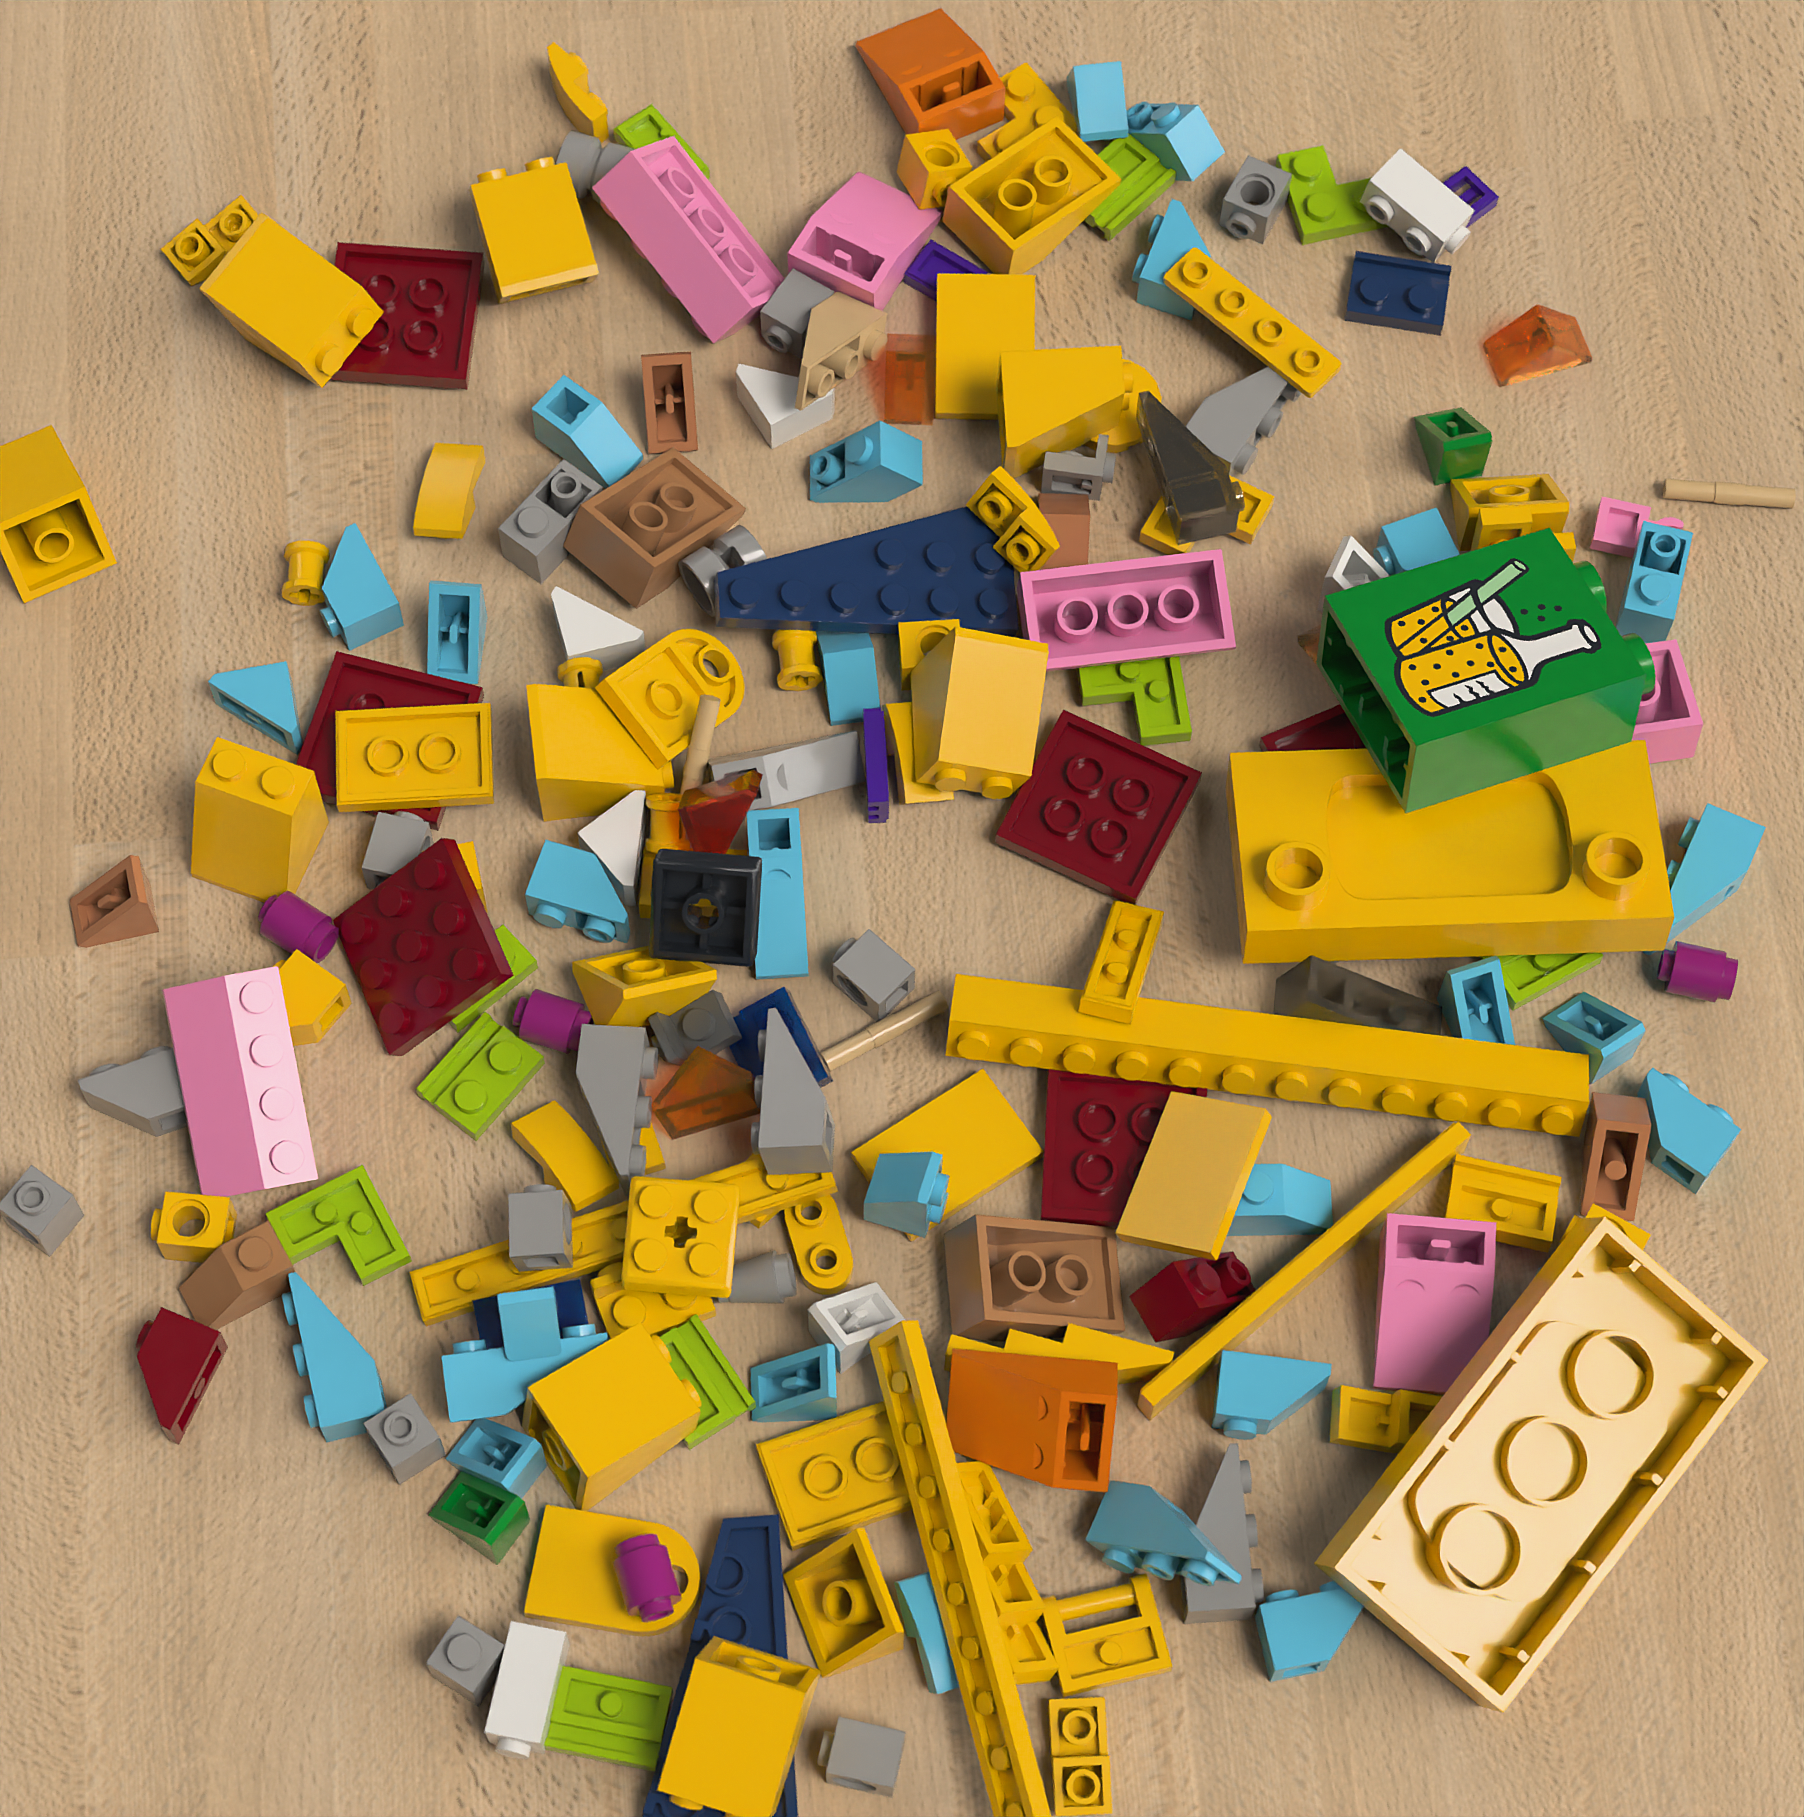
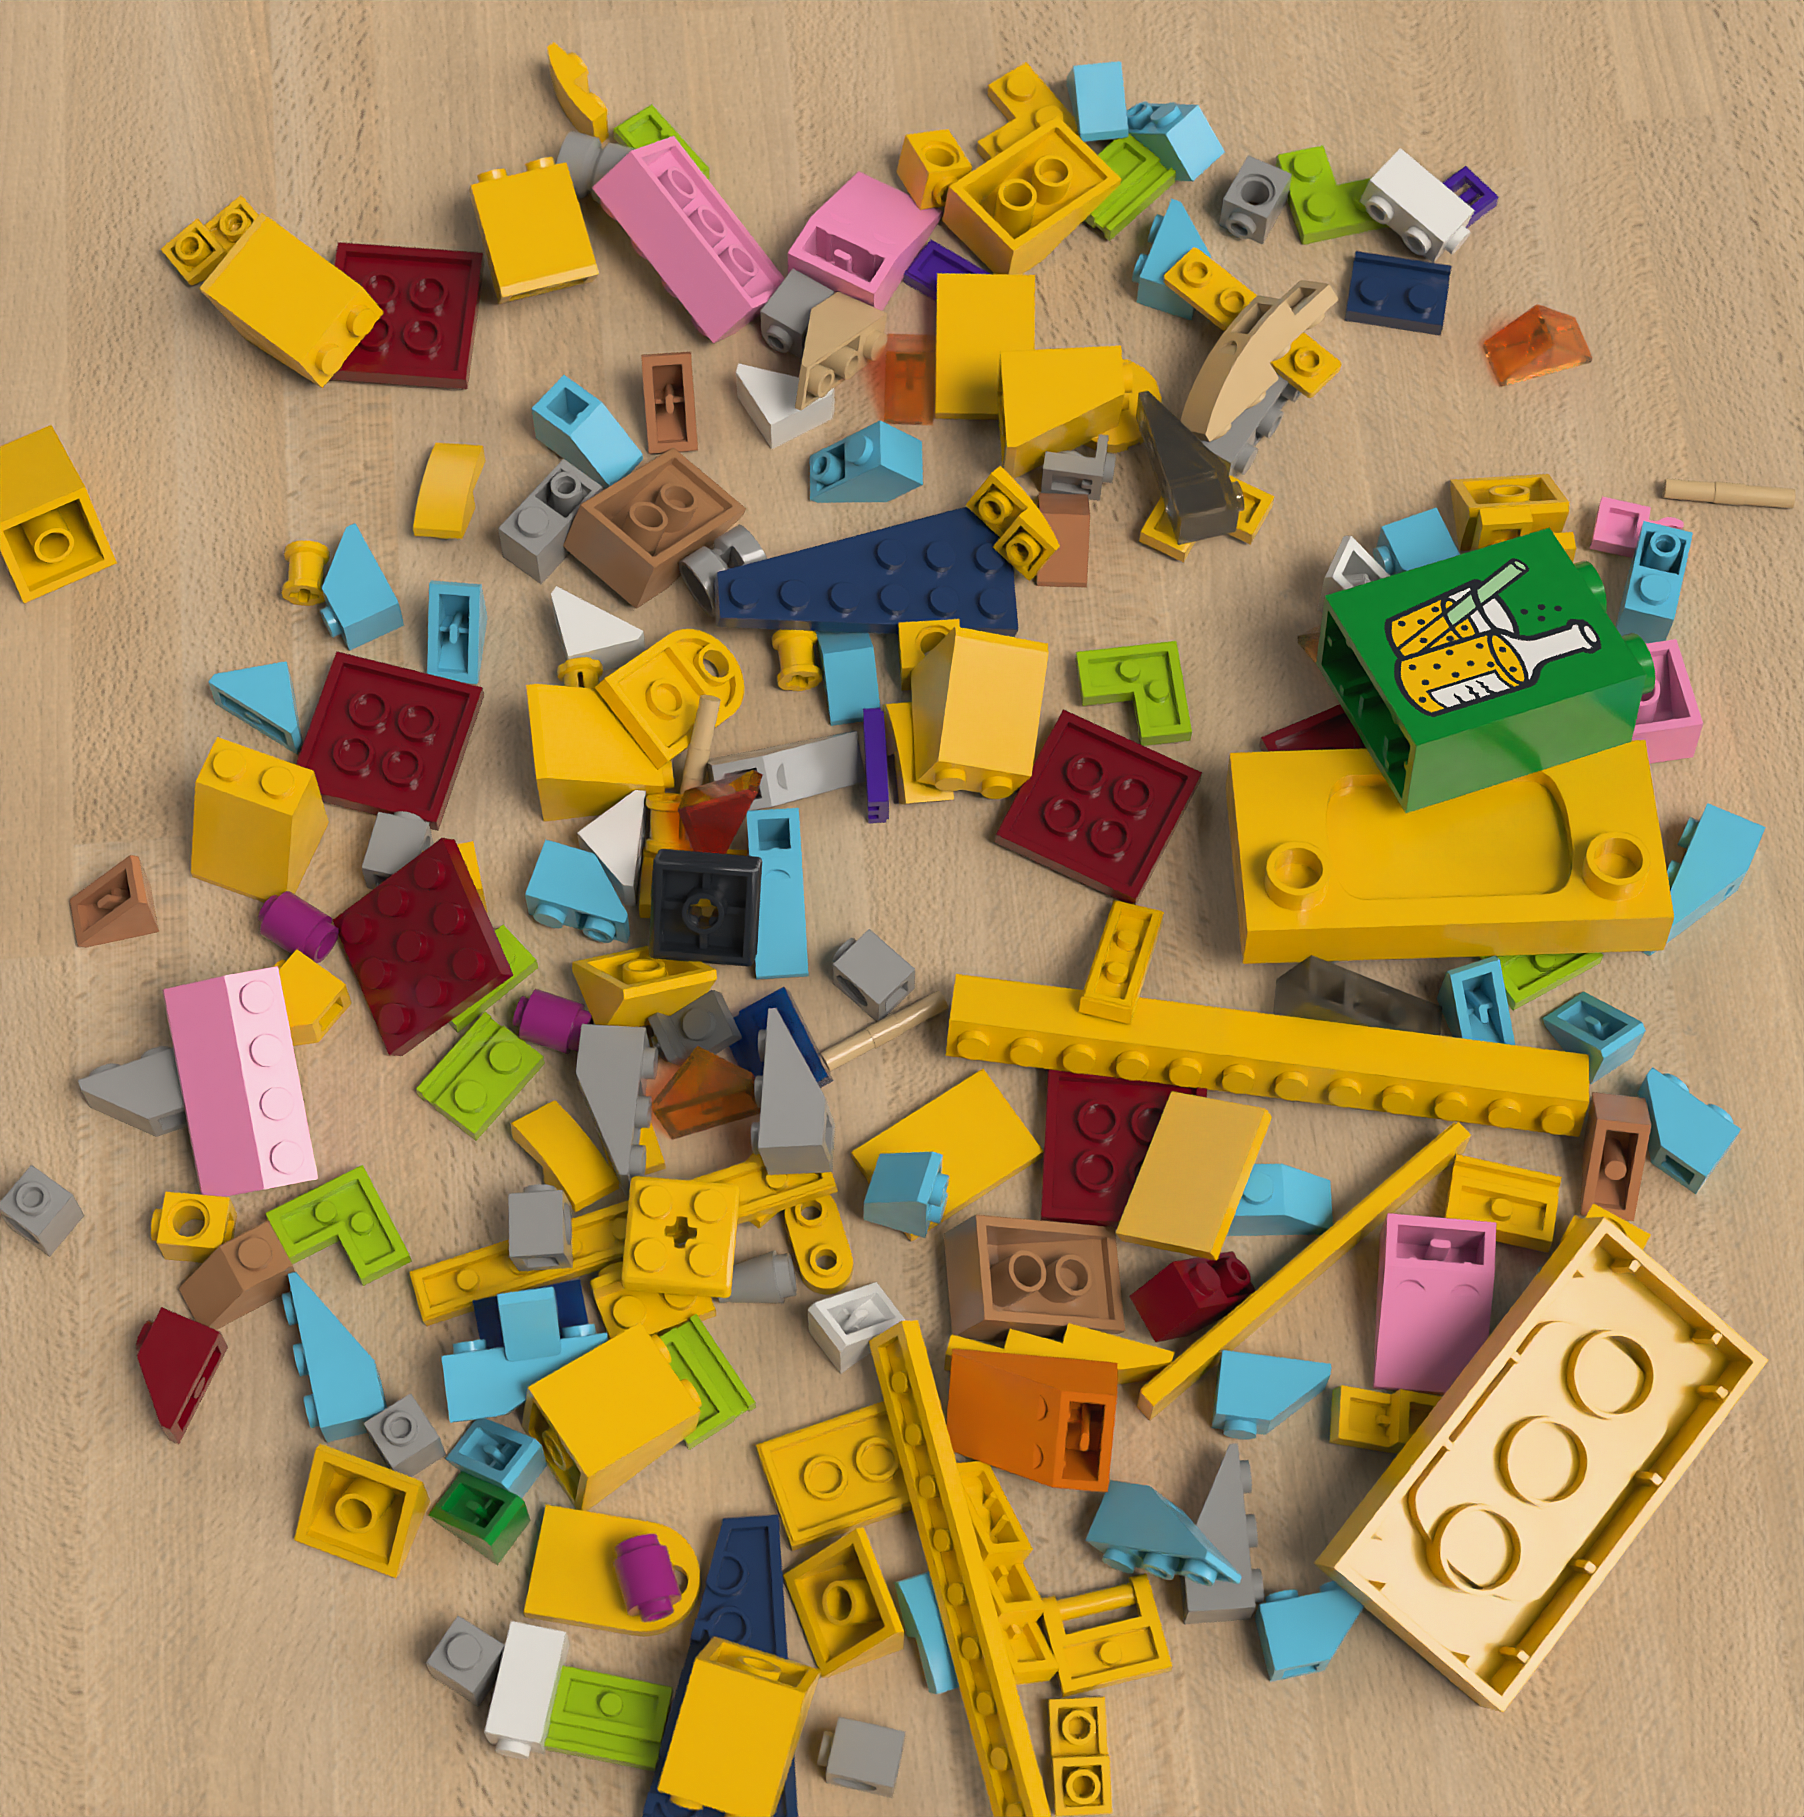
yellow tile [336,703,494,812] -> none
medium azure slope [750,1343,837,1423] -> none
orange slope [856,8,1005,140] -> none
bright pink slope [1016,549,1236,672] -> none
green slope [1414,407,1492,486] -> none
magenta brick [1657,941,1738,1003] -> none
none -> yellow slope [294,1443,430,1578]
none -> tan slope [1178,280,1338,442]

